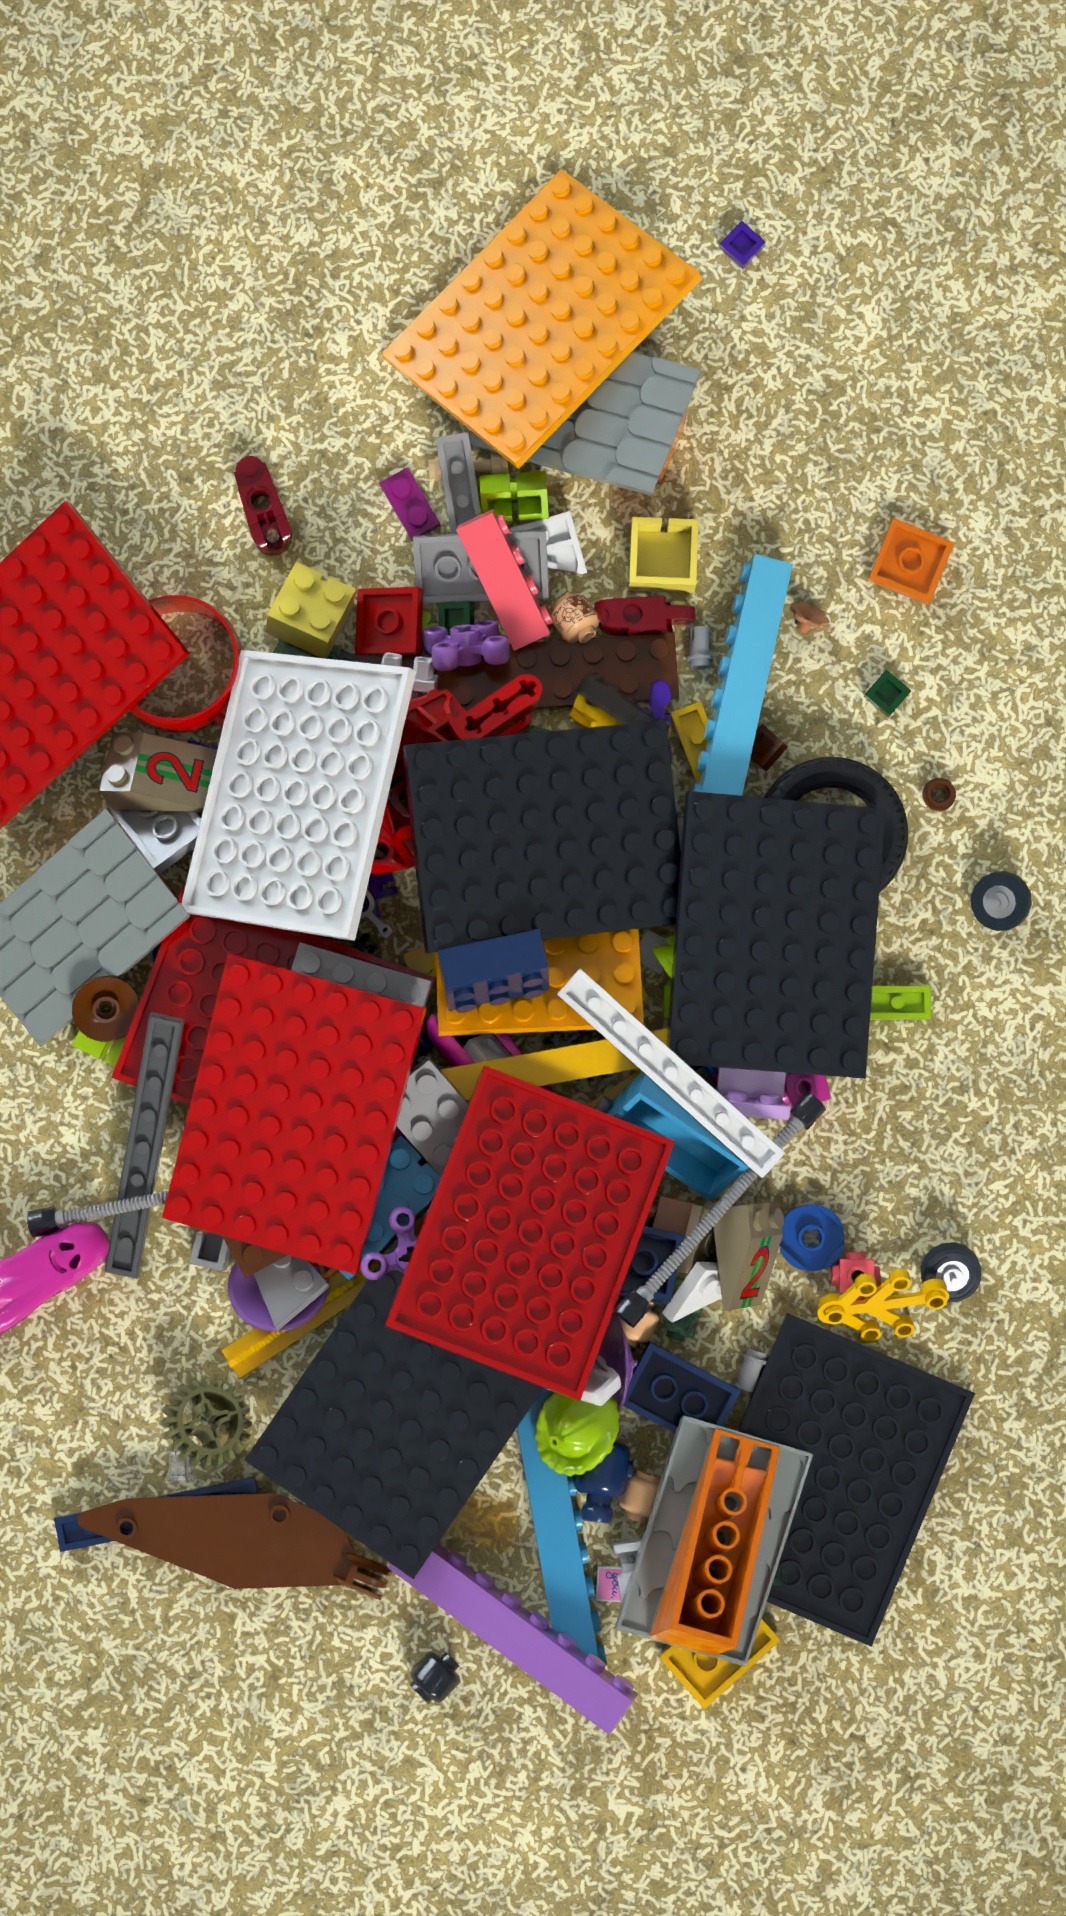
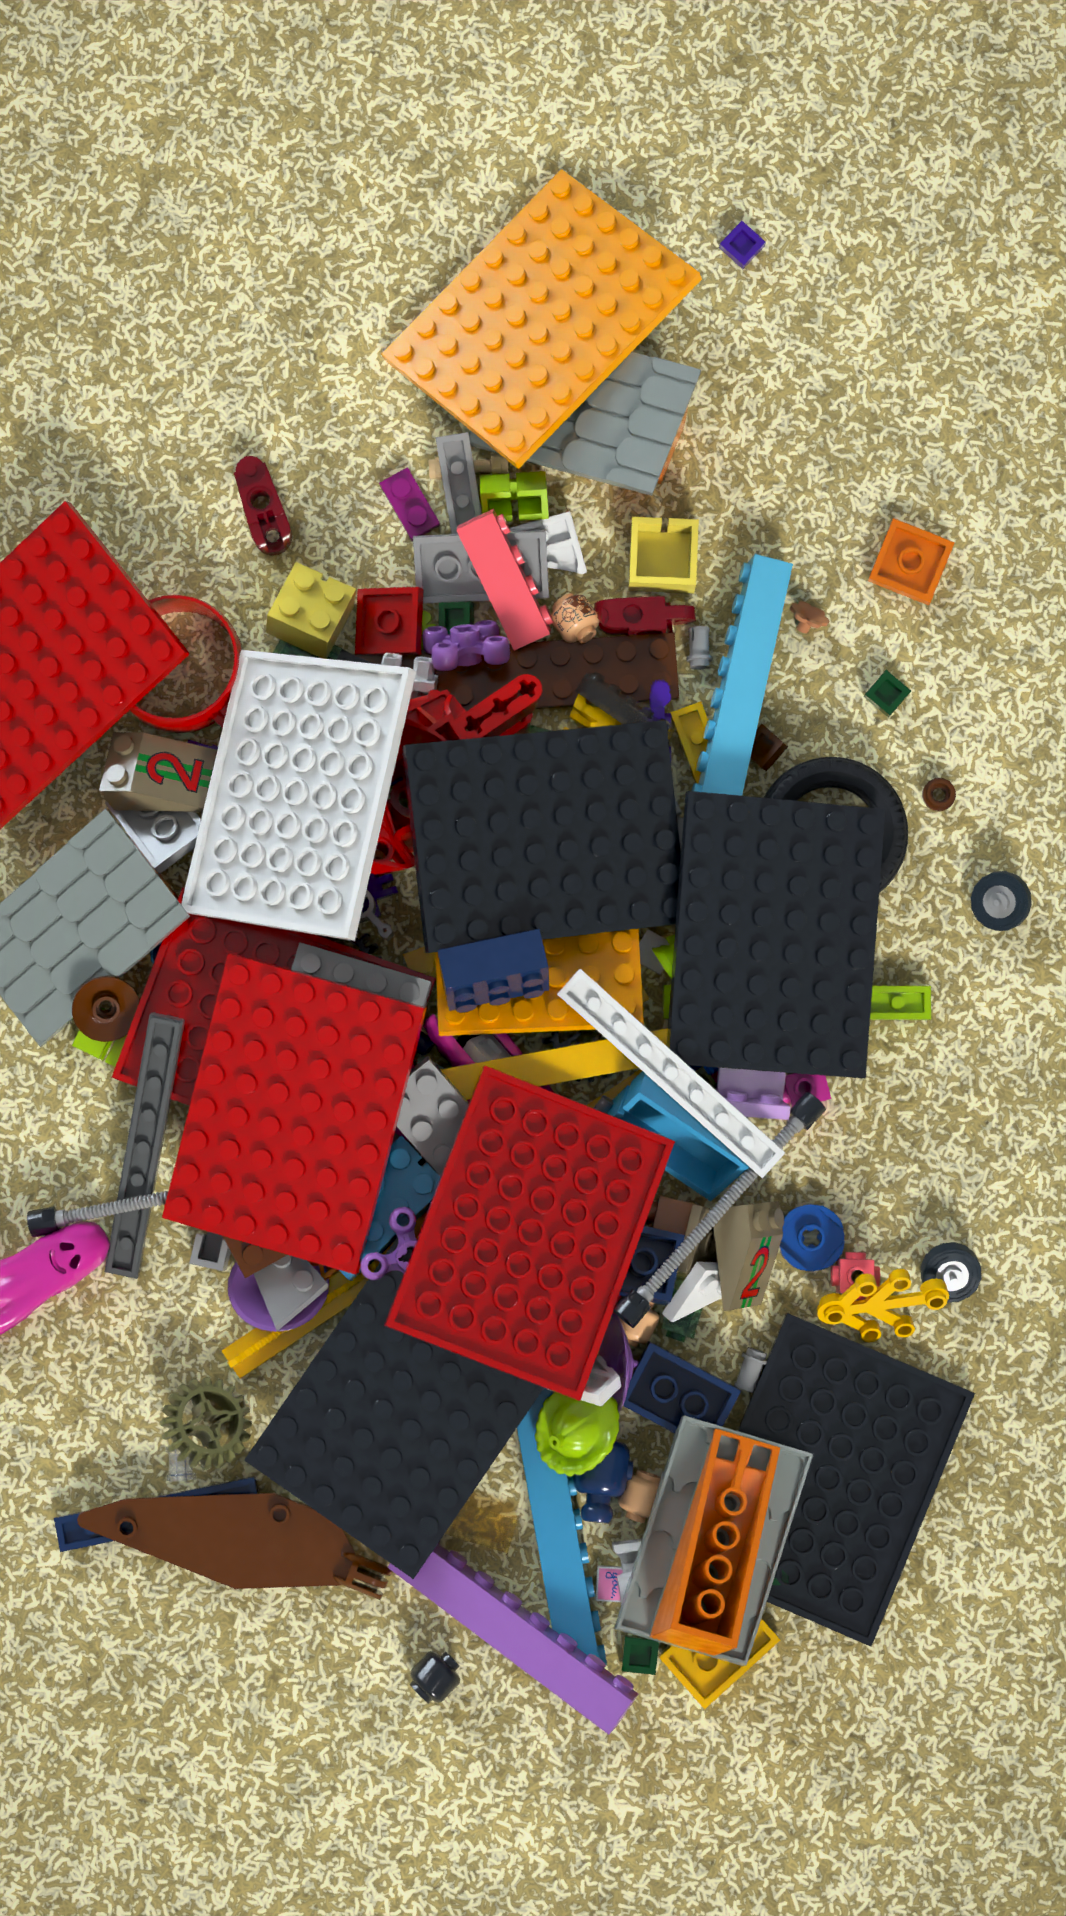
none -> dark green plate [621,1635,659,1675]

